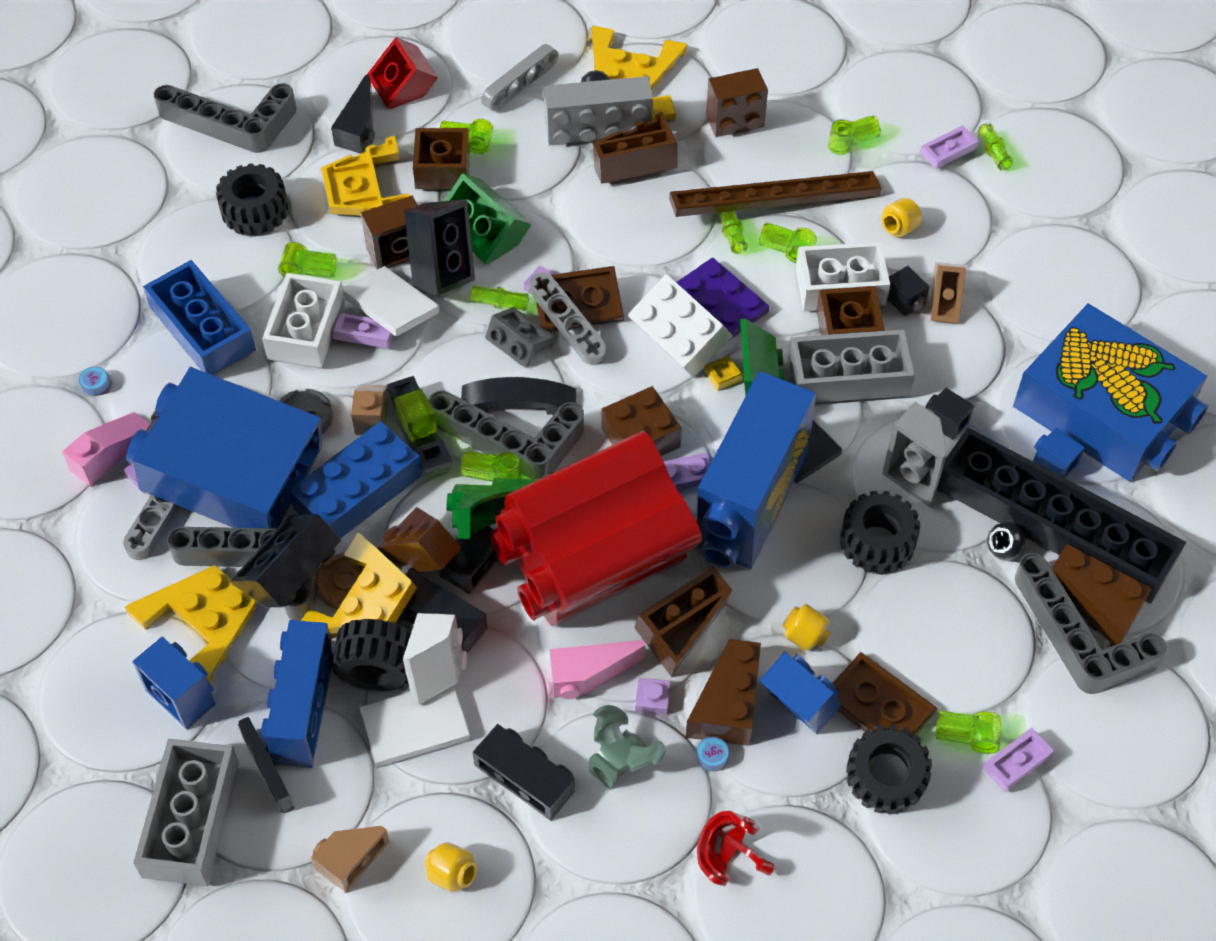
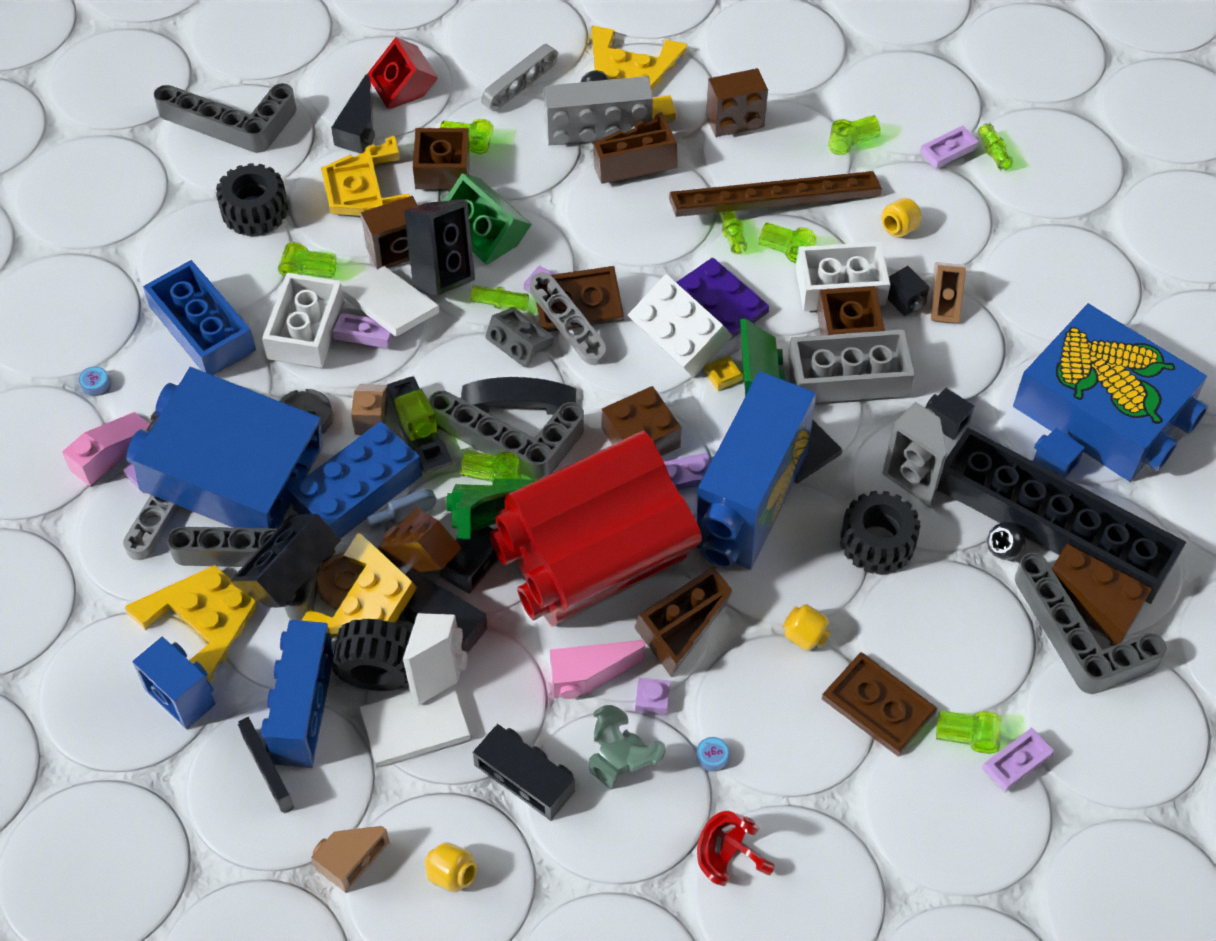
light grey brick [133,738,239,886] -> none
reddish brown wedge [685,639,761,746] -> none
blue brick [759,651,842,734] -> none
black tyre [846,724,932,814] -> none
none -> sand blue piece [367,489,437,528]

